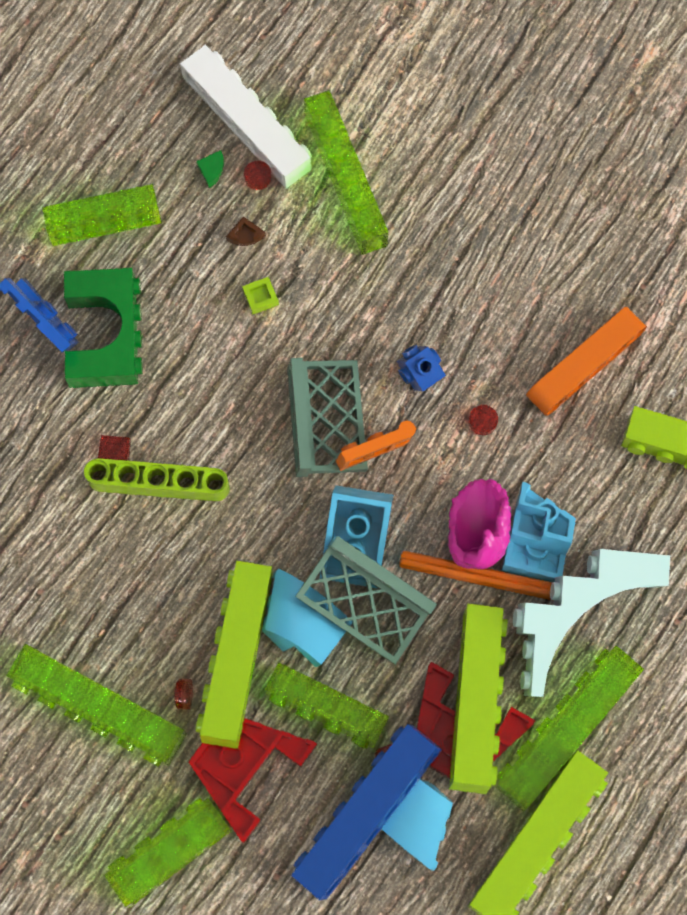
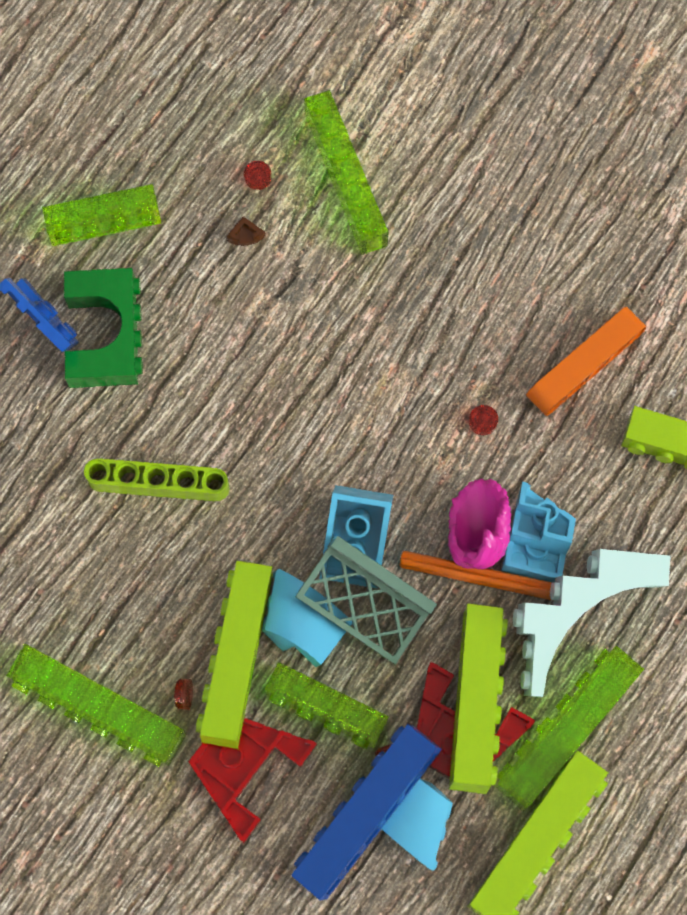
clear red tile [98,435,131,461] -> none
clear neon green brick [104,798,232,908] -> none
white brick [180,45,312,189] -> none
green tile [196,150,224,188] -> none
lime tile [242,277,279,315] -> none
sand green fence [287,358,368,477] -> none
orange plate [336,421,416,471] -> none
blue brick [397,345,446,392] -> none

